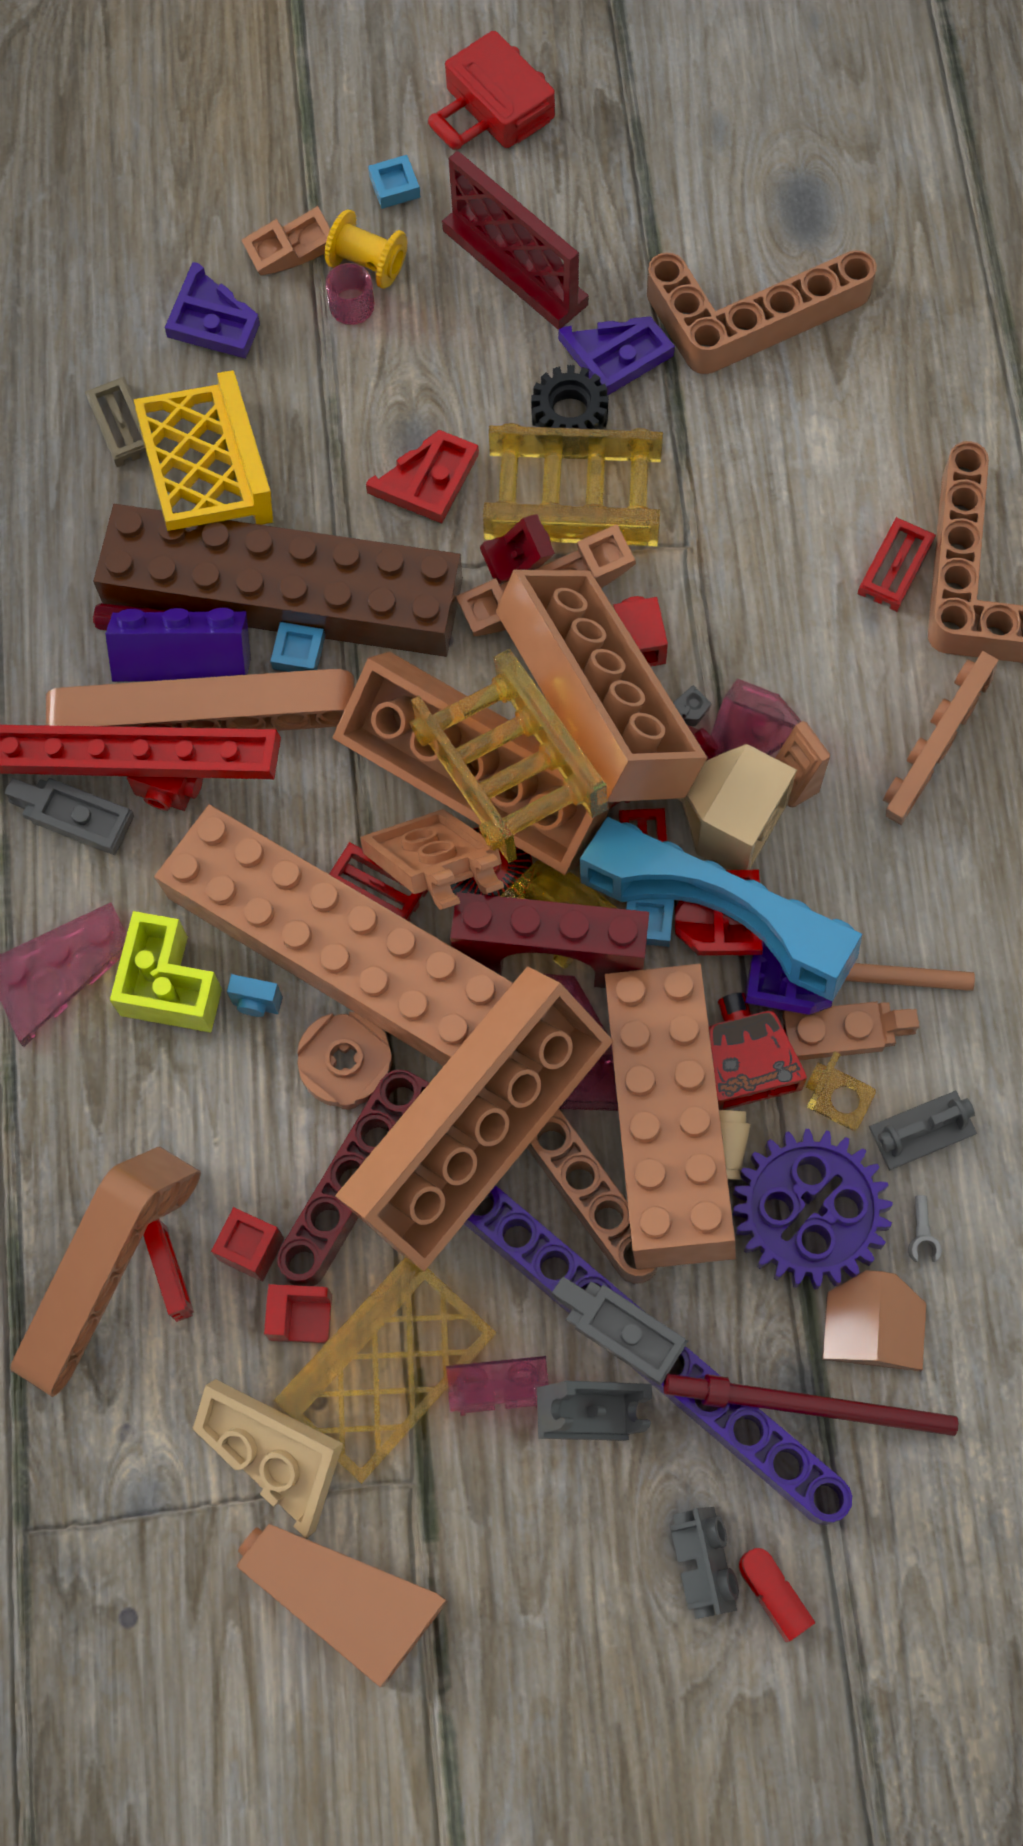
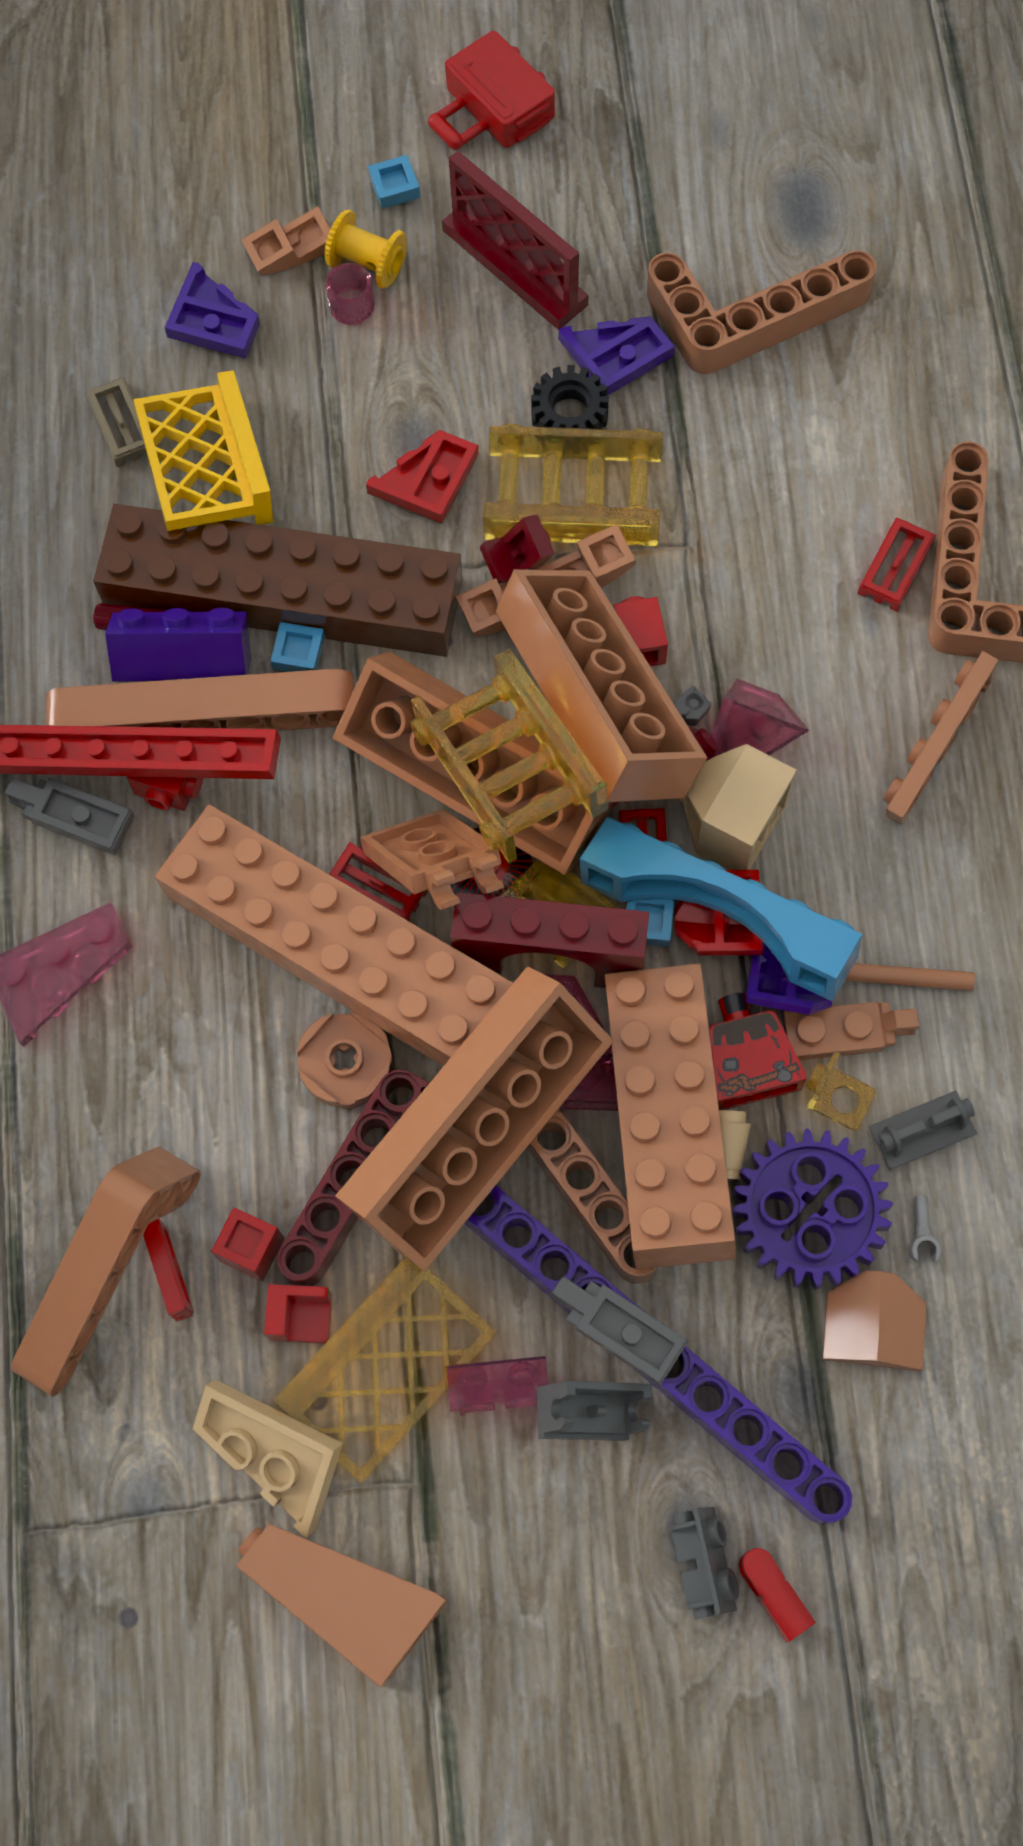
neon yellow brick [110,911,222,1033] -> none
dark azure plate [227,974,283,1017] -> none
dark red bar [663,1374,959,1436] -> none
nougat slope [775,721,830,807] -> none

